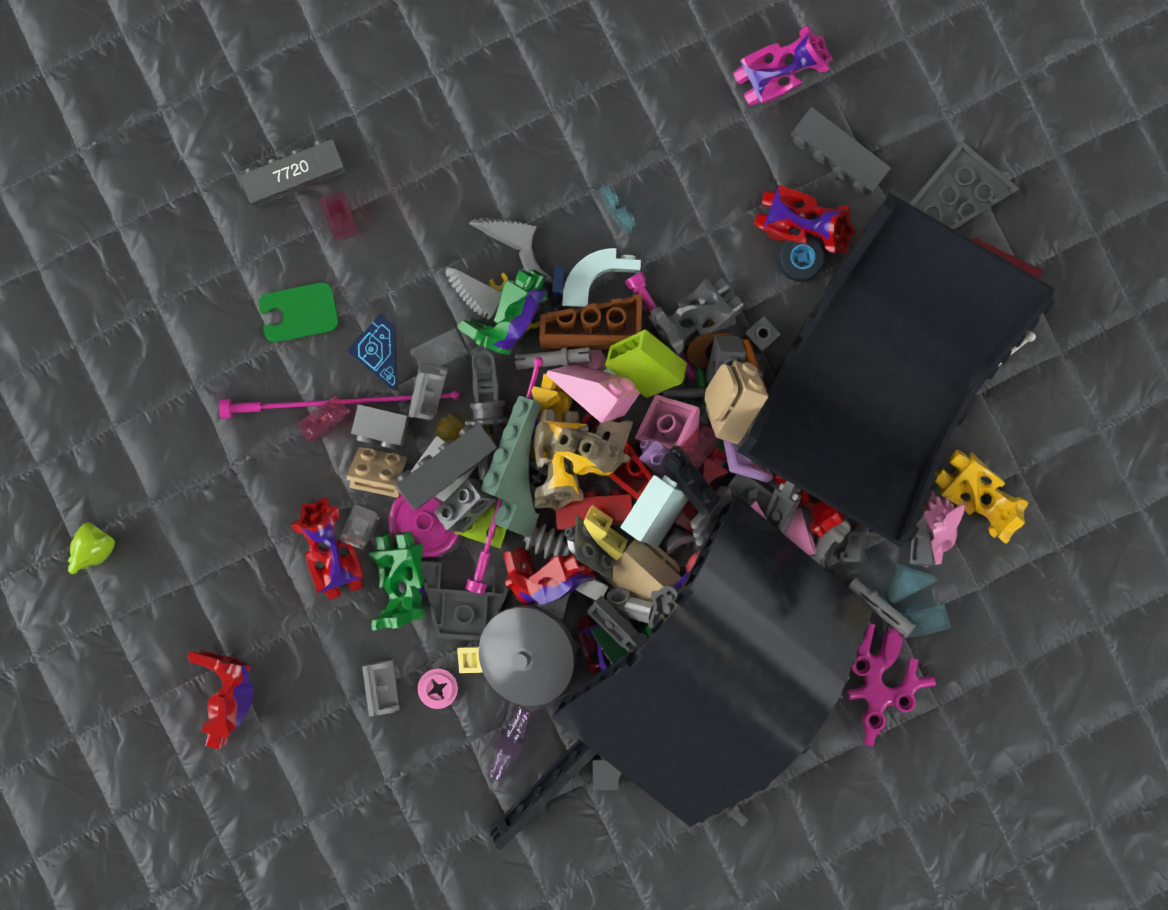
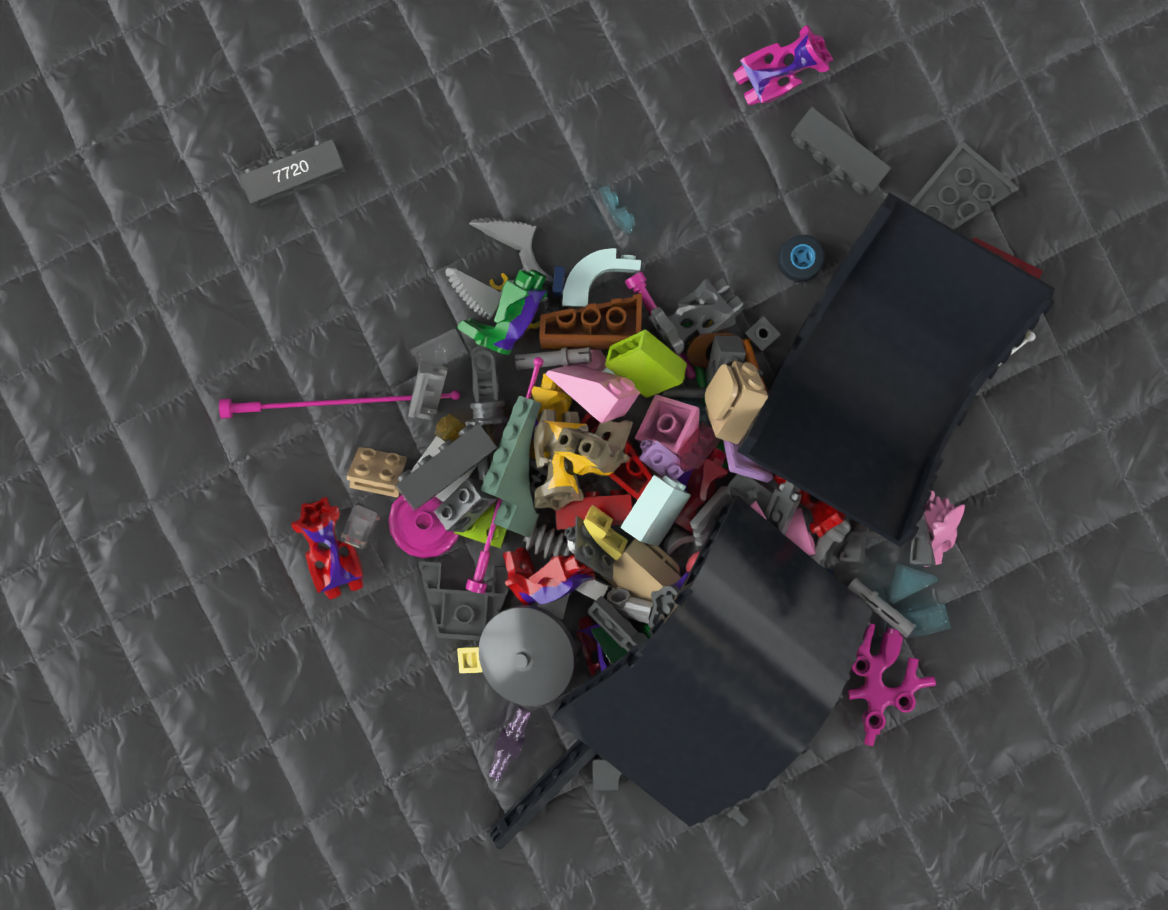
lime piece [68,522,115,574] -> none
red hips [188,649,254,750] -> none
green piece [259,283,338,342] -> none
clear pink hinge [296,395,350,442] -> none
clear pink slope [319,191,359,241] -> none
dark blue sticker [348,314,396,390] -> none
light grey brick [351,404,410,449] -> none
light grey hinge [362,660,400,717] -> none
green hips [369,531,425,631] -> none
bright pink gear [418,668,458,709] -> none
black hinge [662,445,721,516] -> none
red hips [754,186,856,254] -> none
yellow hips [935,450,1029,544] -> none

